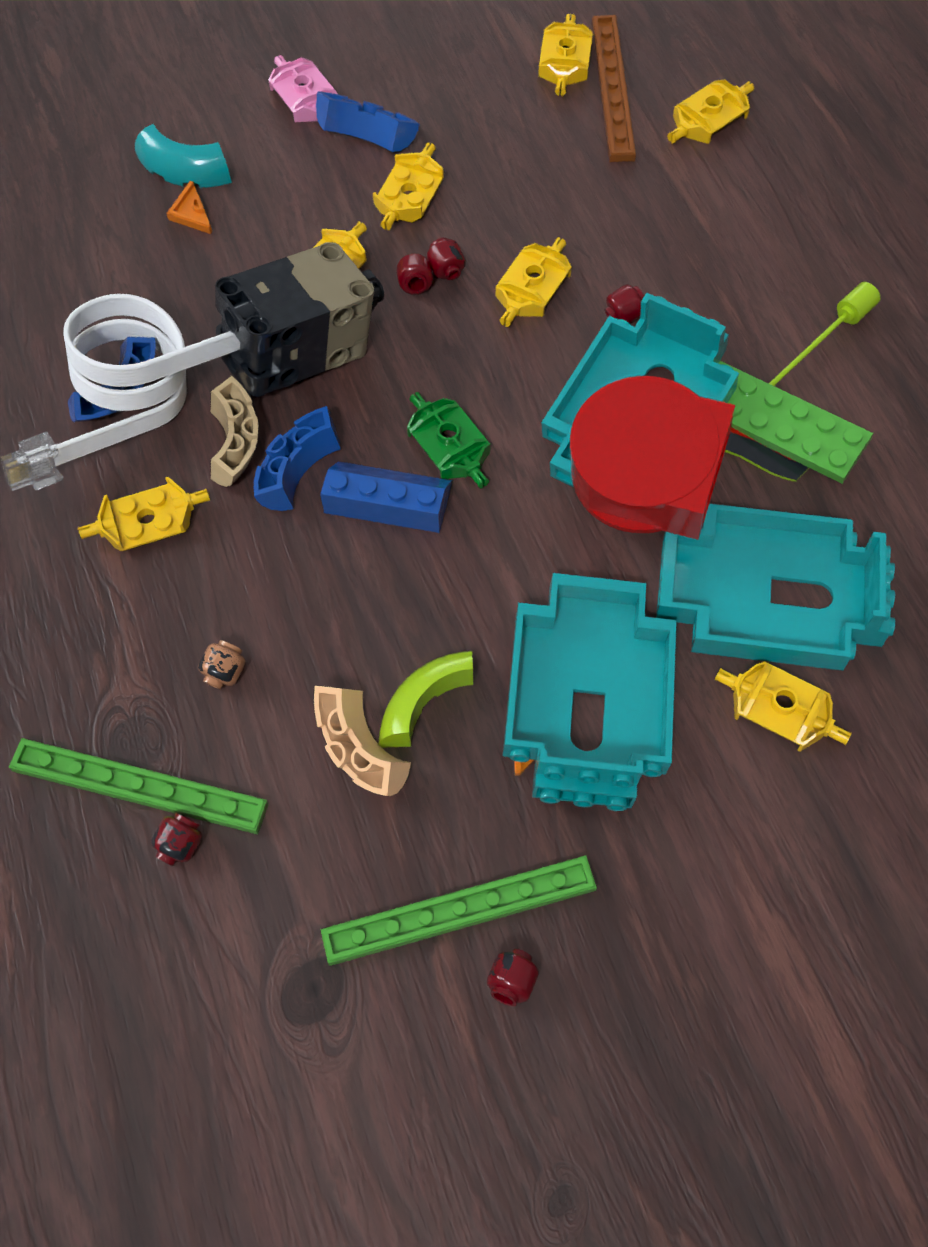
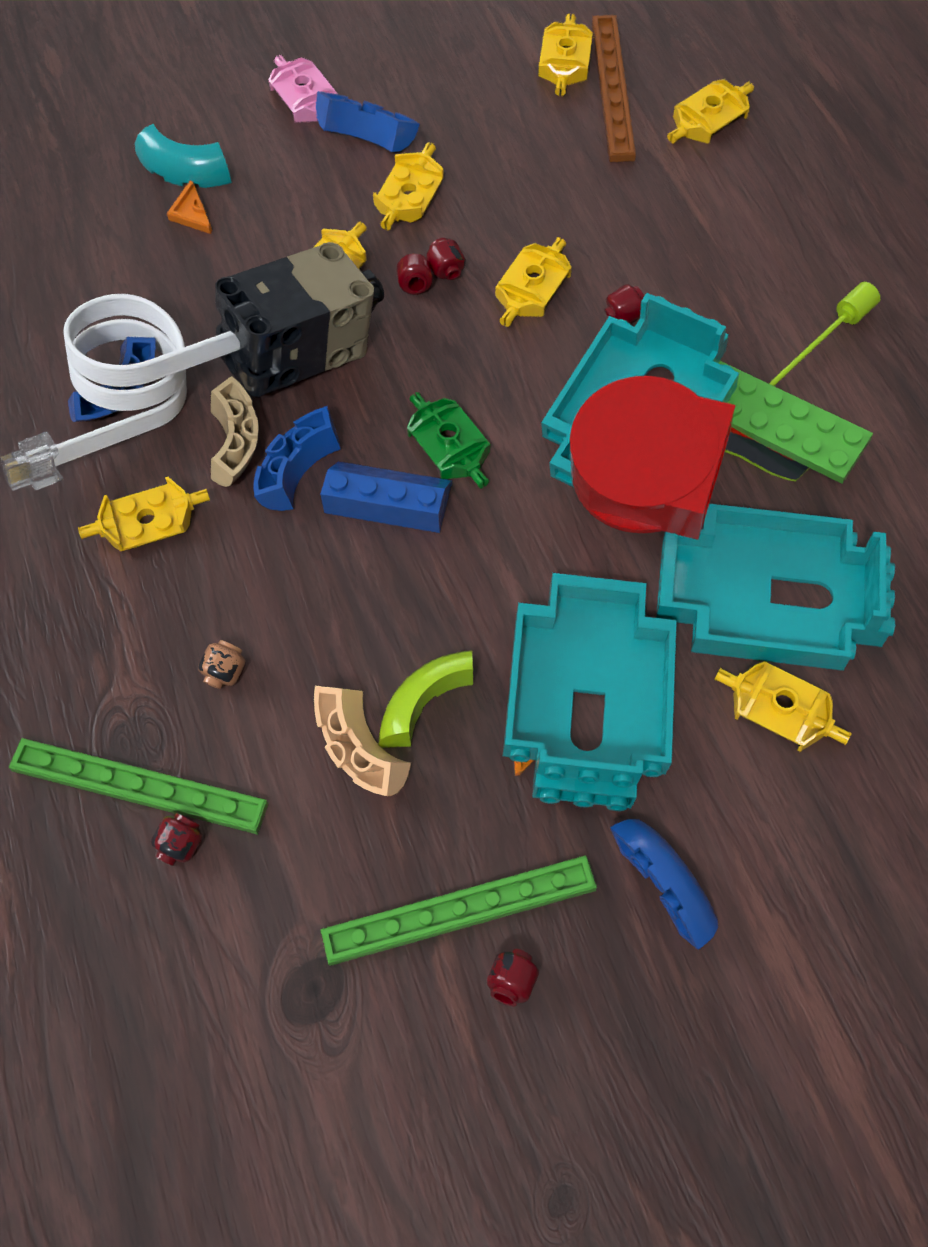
none -> blue brick [610,819,718,950]

